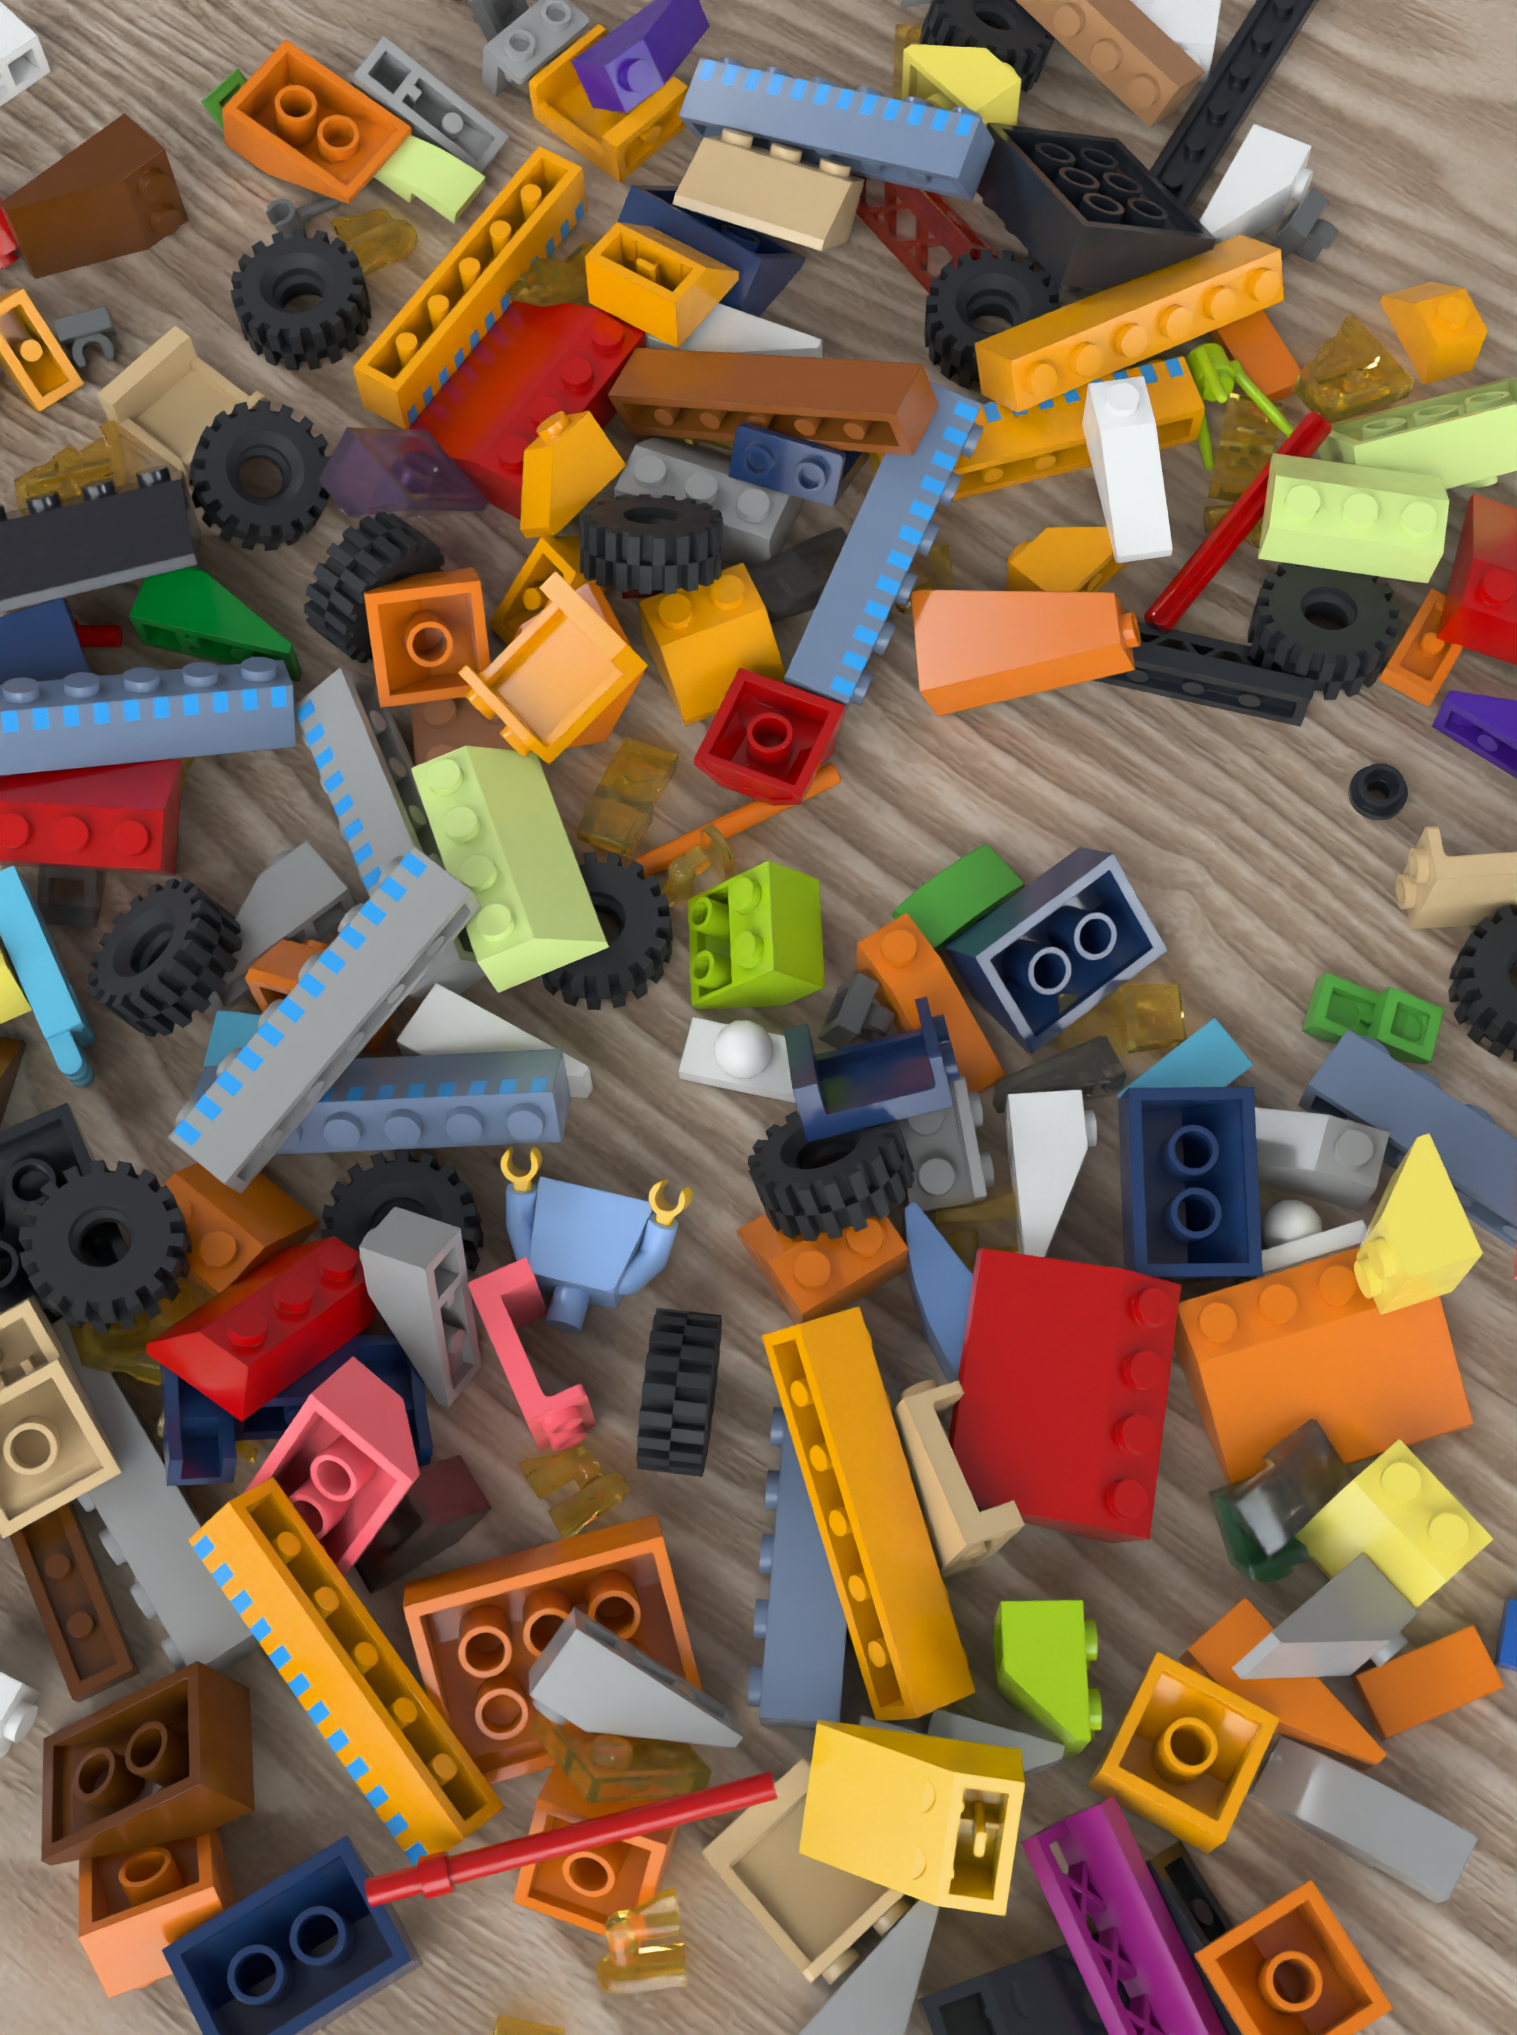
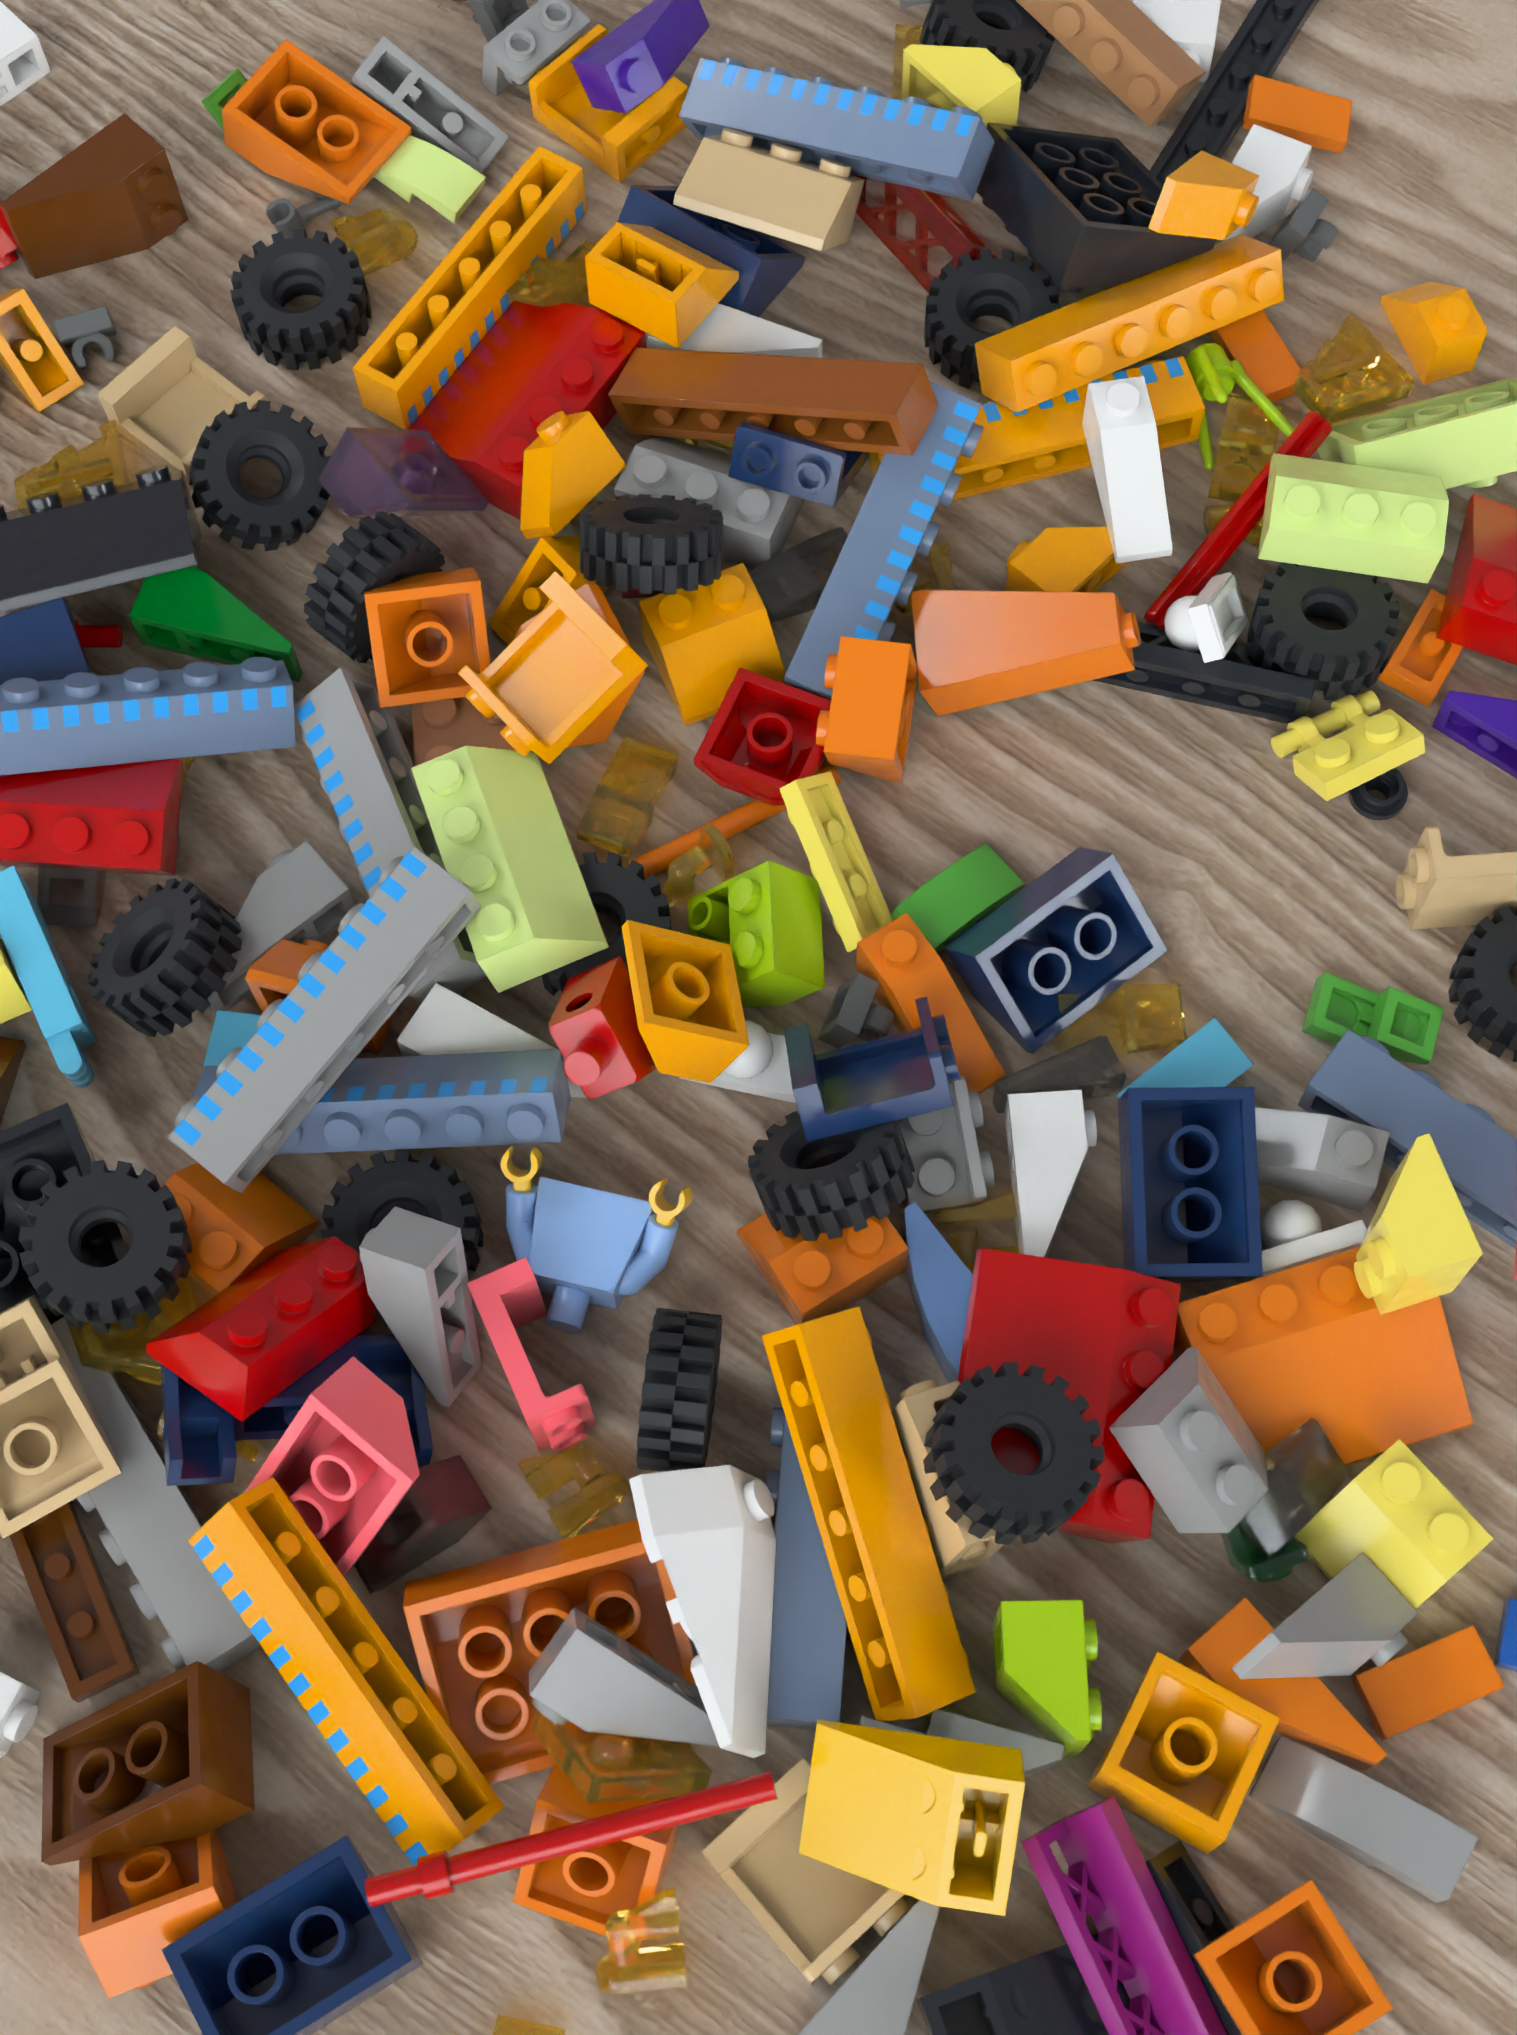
none -> red torso [548,956,657,1100]
none -> light orange slope [622,920,750,1083]
none -> white wedge [629,1465,776,1758]
none -> light yellow plate [779,771,893,953]
none -> orange slope [816,636,918,783]
none -> black tyre [923,1362,1104,1545]
none -> light grey slope [1109,1347,1268,1533]
none -> light orange slope [1148,150,1259,240]
none -> white tile [1164,572,1248,663]
none -> orange tile [1243,75,1353,154]
none -> light yellow plate [1271,690,1425,801]

